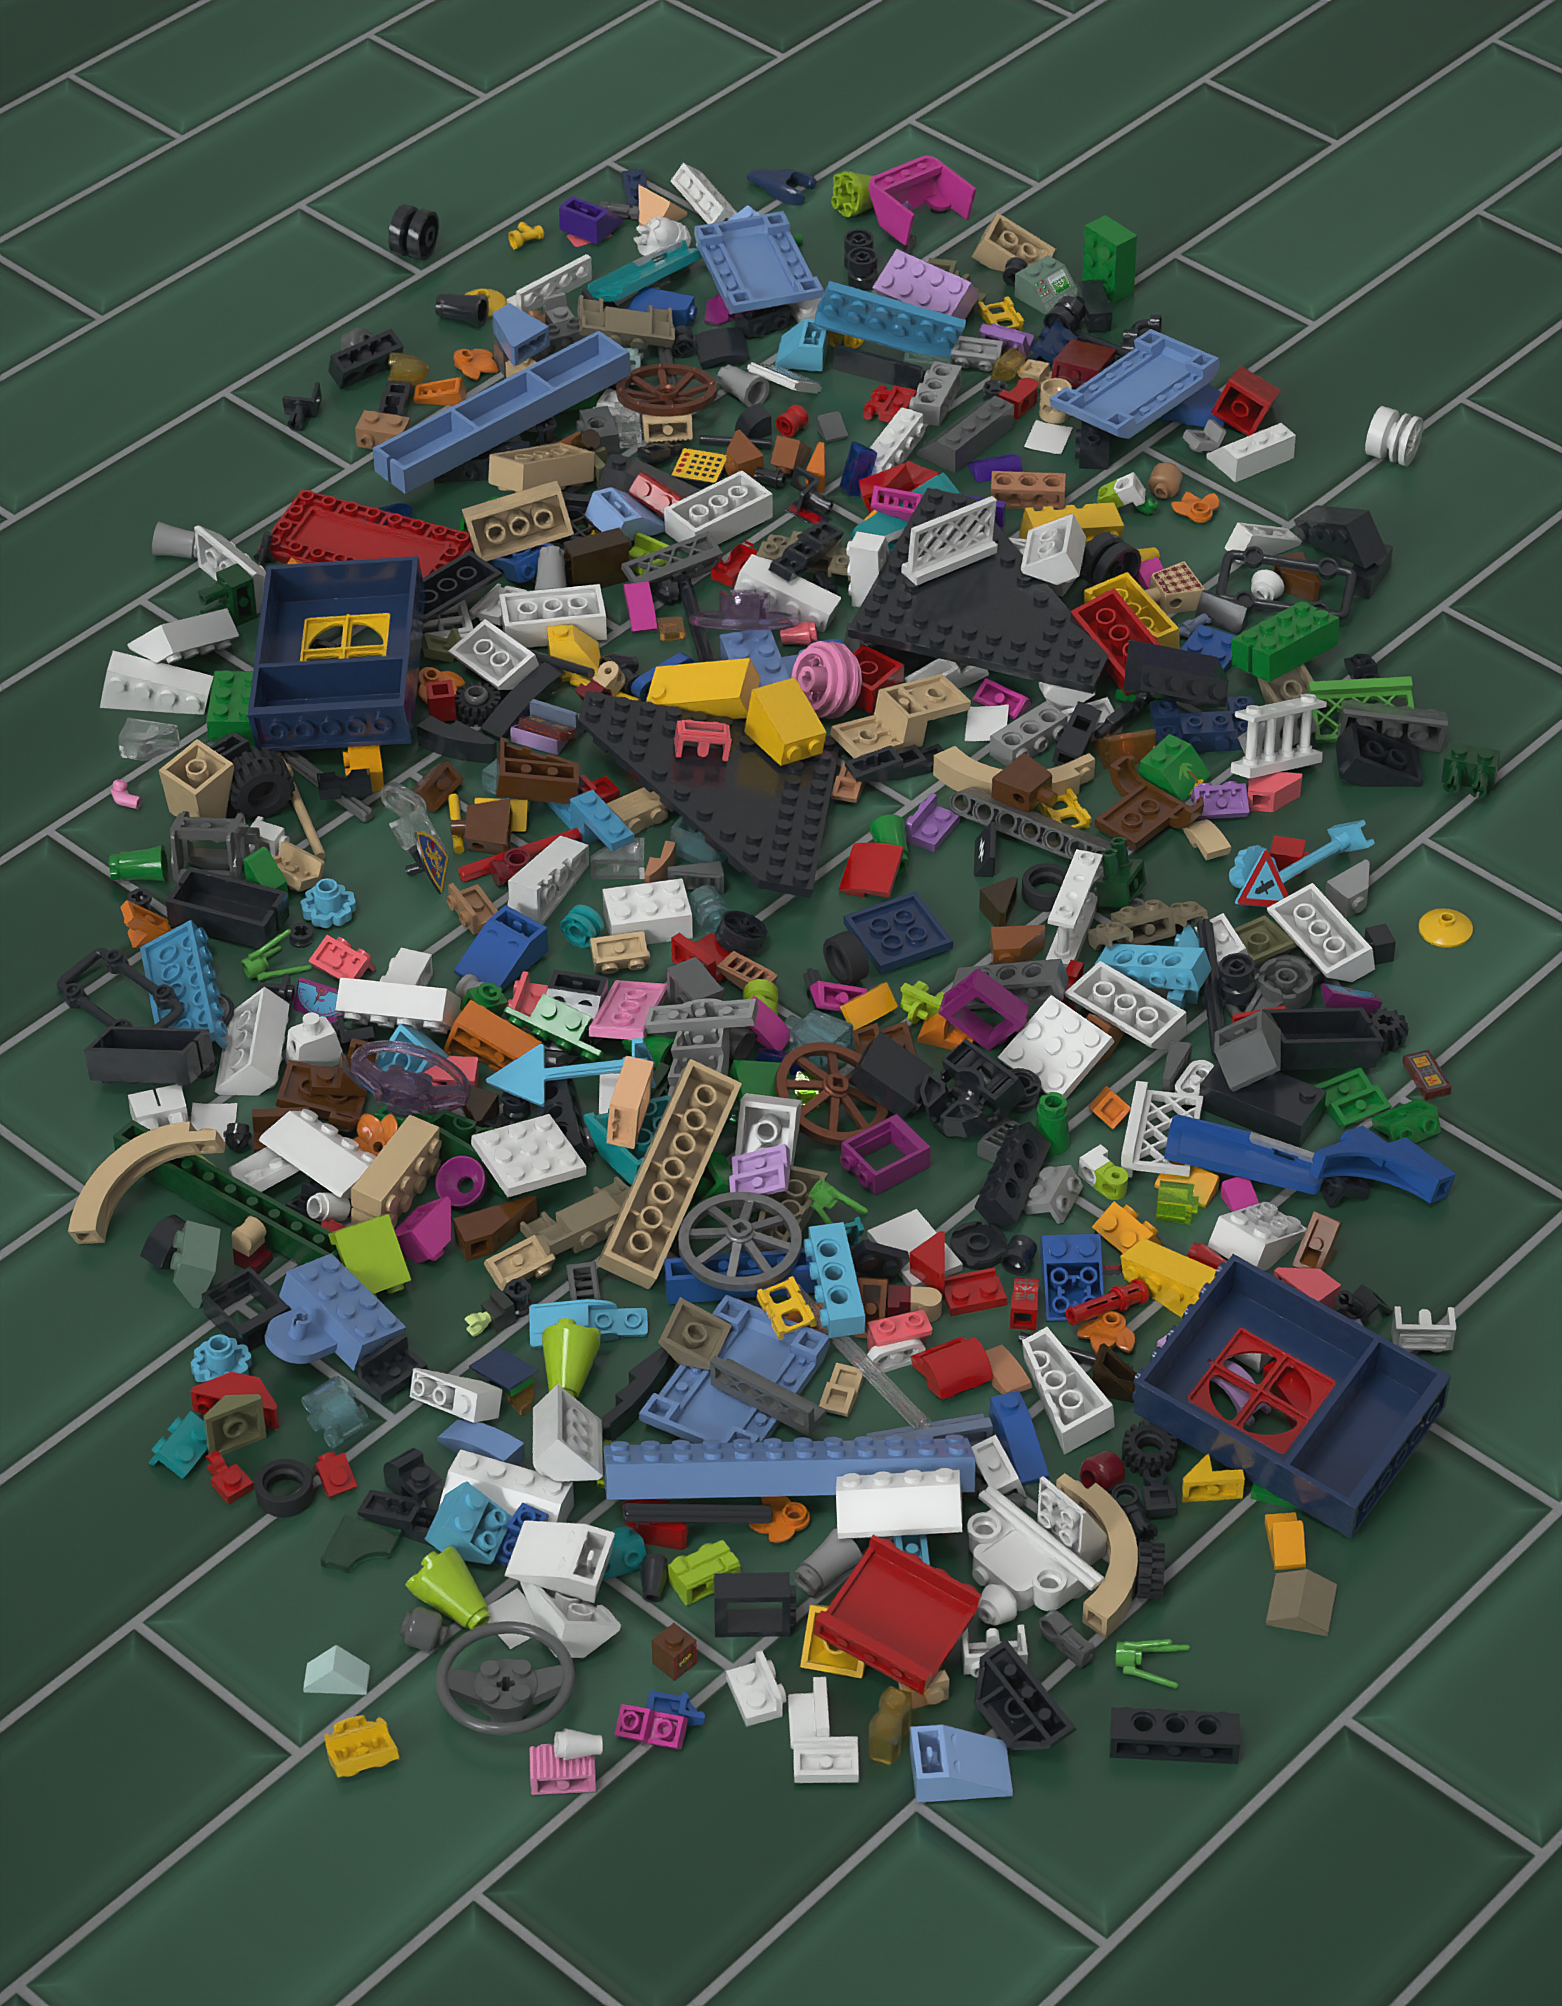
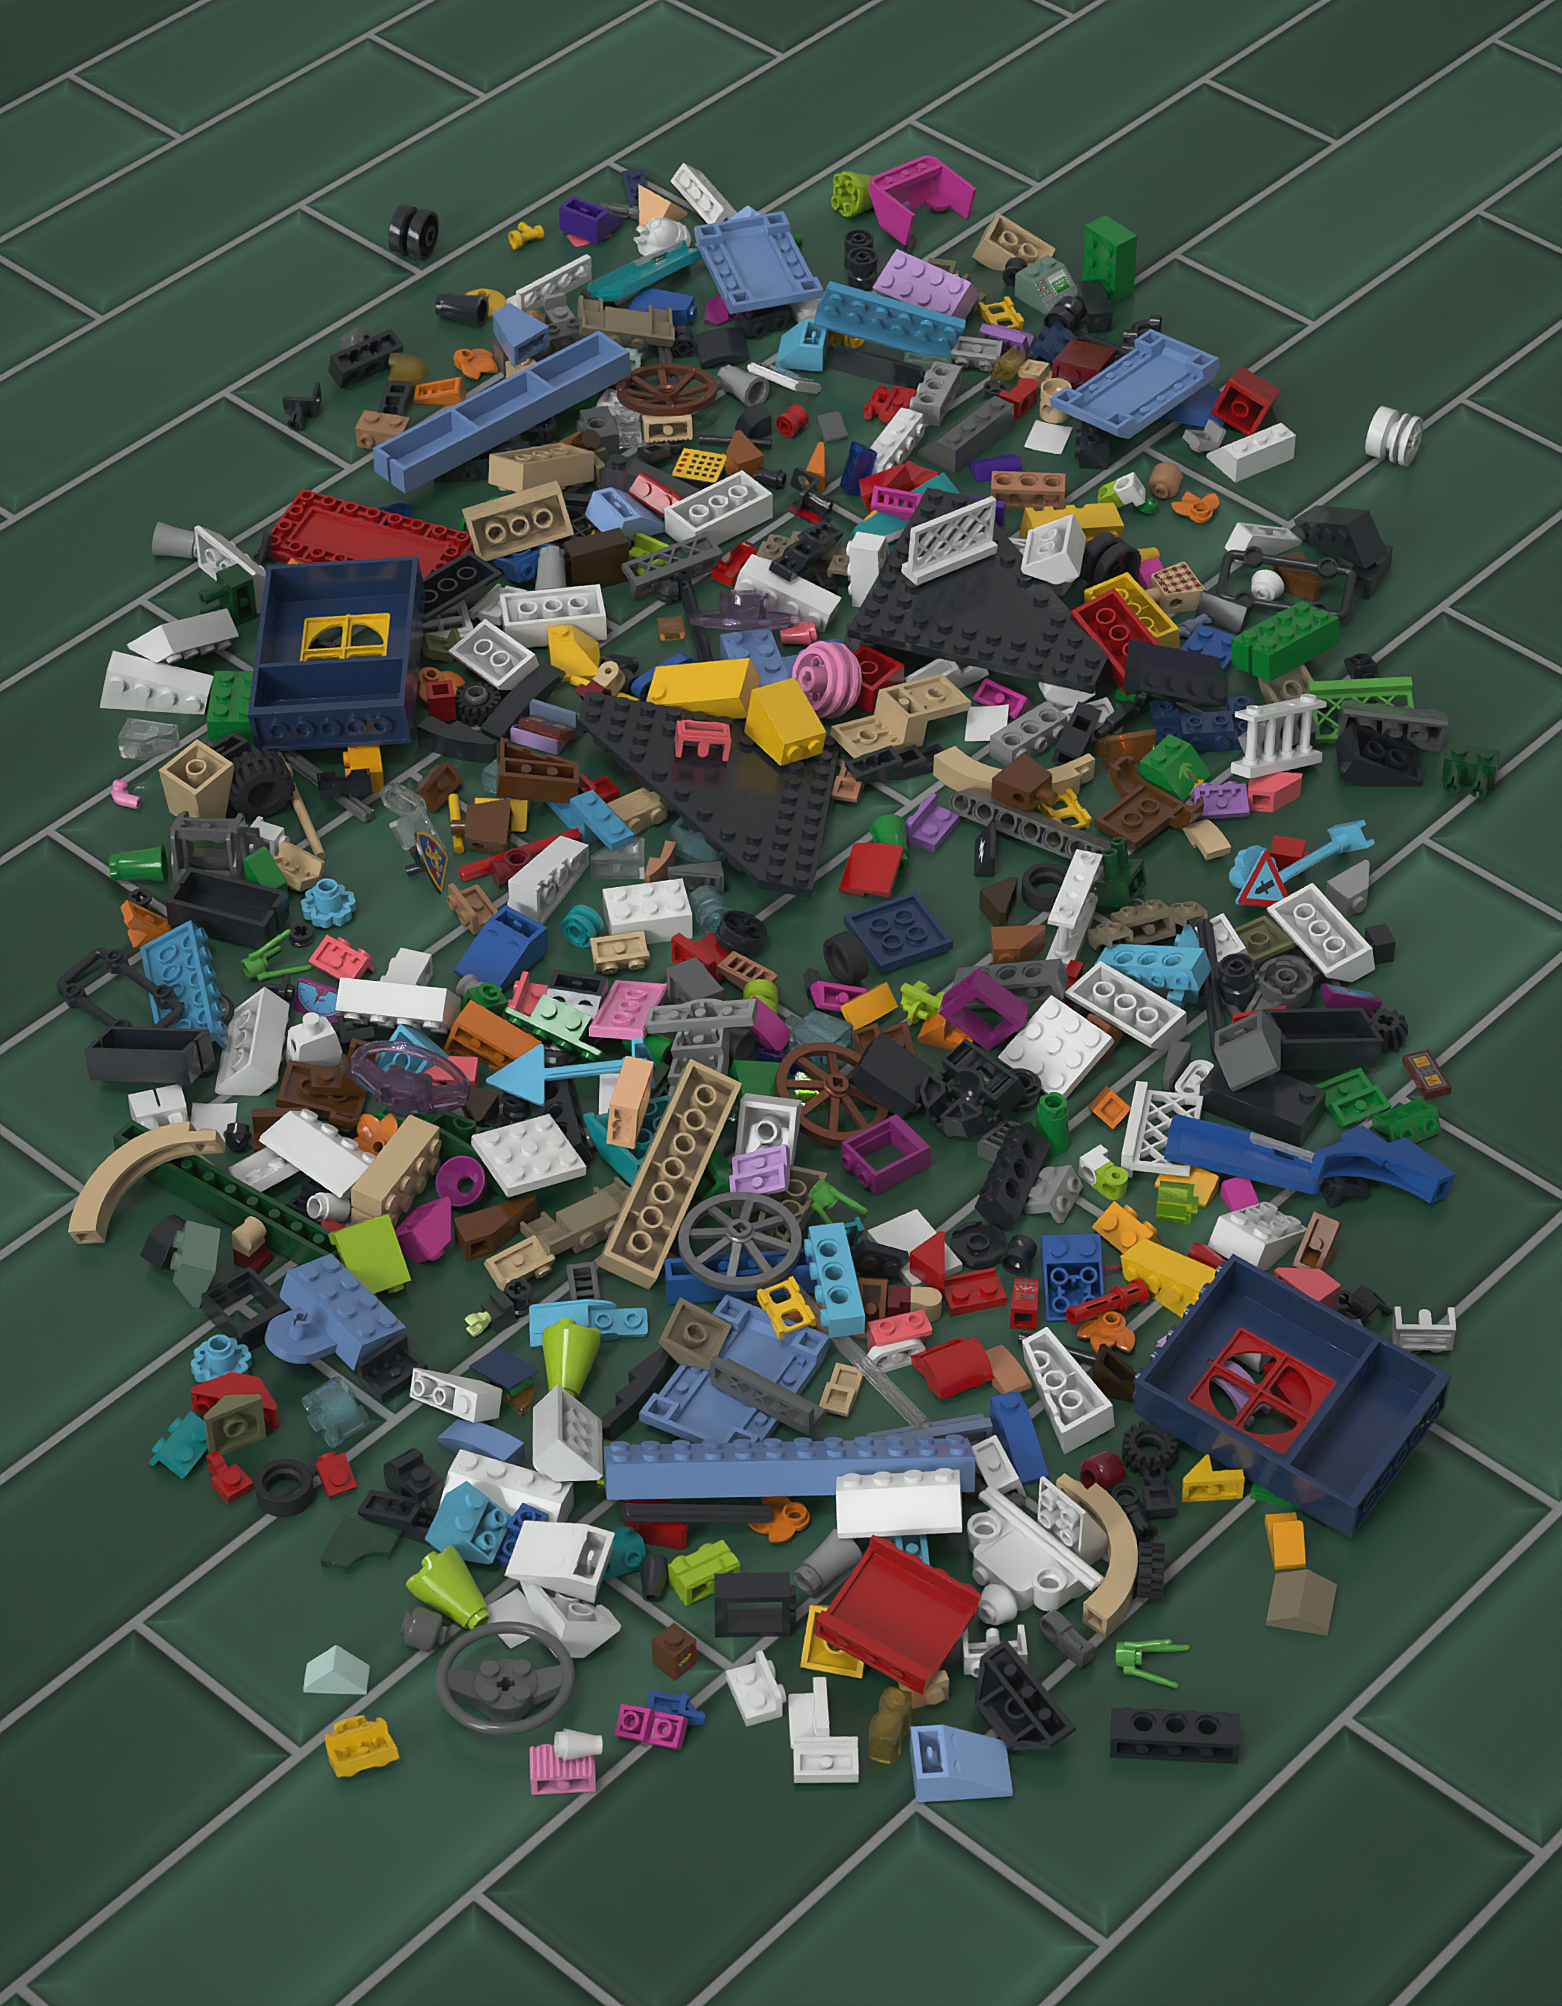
black bar [527,648,595,678] -> none
dark pink slope [623,581,657,633] -> none
dark blue animal [746,169,817,205] -> none
dark orange slope [770,435,812,475] -> none
yellow dish [1418,908,1473,948] -> none

